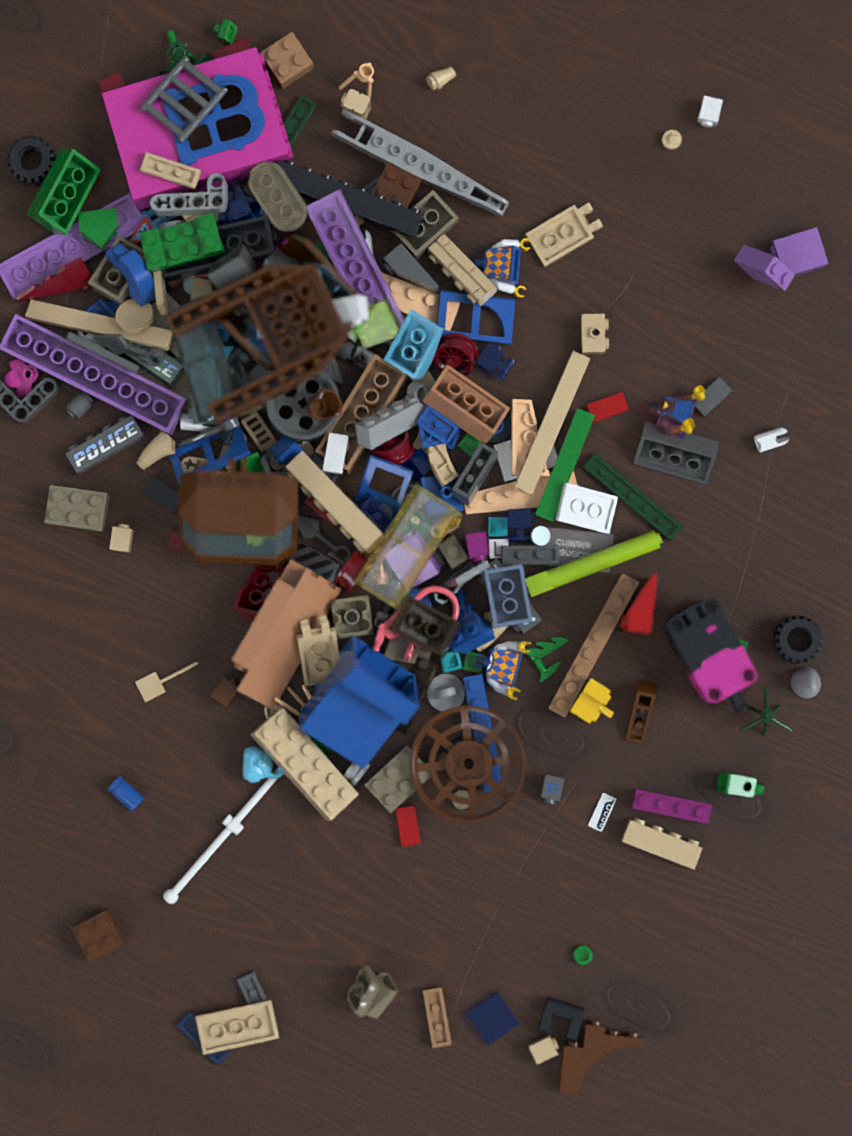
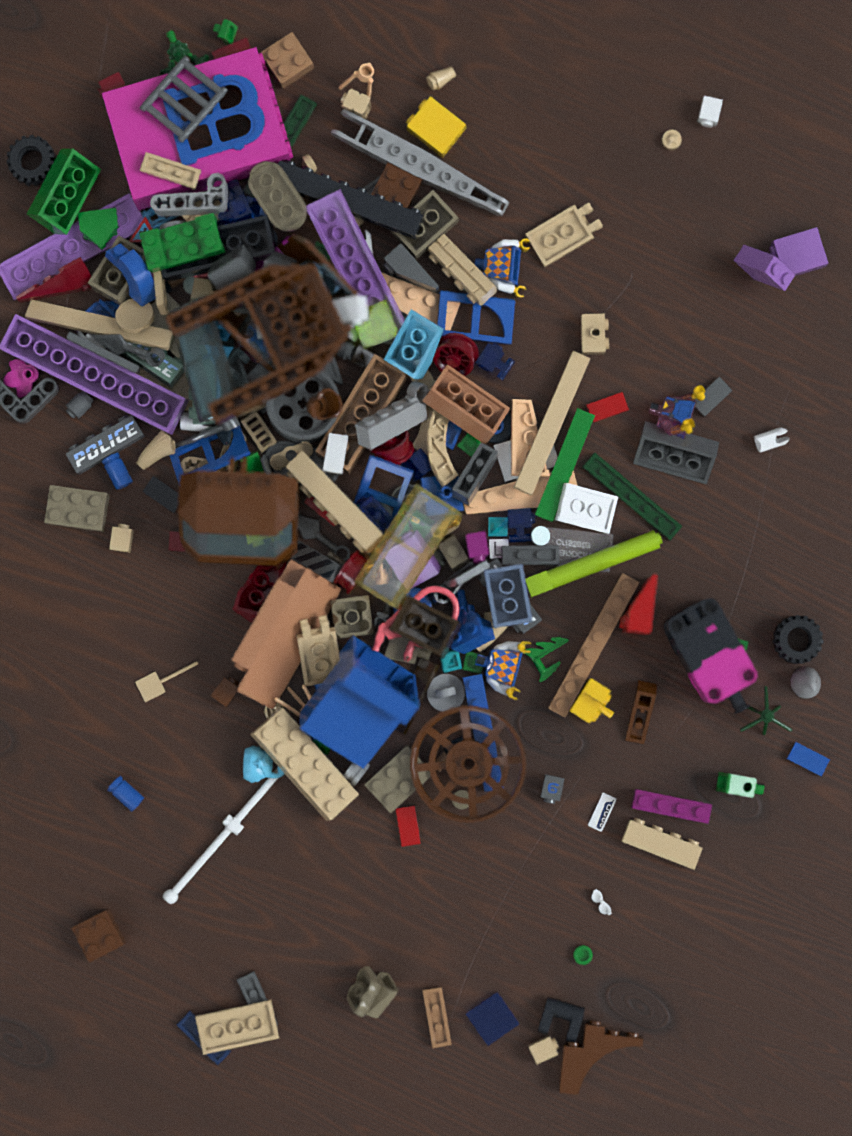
blue brick [270,435,305,466] -> none
blue slope [417,406,460,448] -> none
none -> blue piece [101,453,133,490]
none -> tan tile [301,154,317,172]
none -> yellow brick [406,96,466,158]
none -> white piece [591,889,612,915]
none -> blue tile [786,742,830,777]

